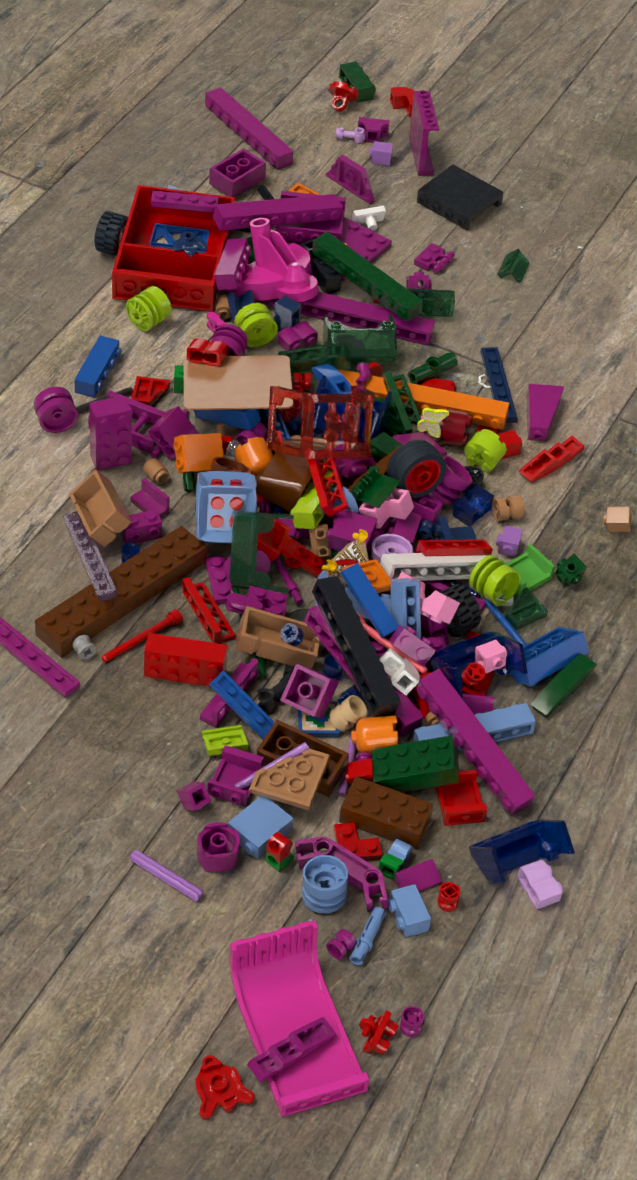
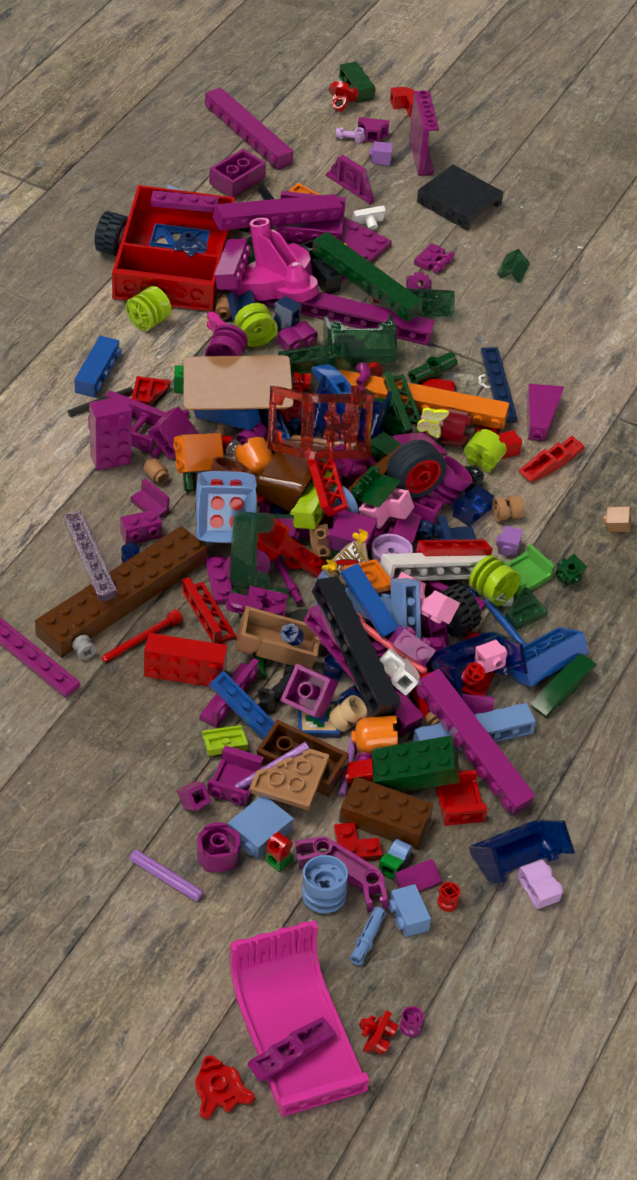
magenta wheel [33,387,78,433] -> none
medium nougat piece [69,469,132,547] -> none
red brick [187,338,227,366] -> none
magenta wheel [326,929,356,960] -> none

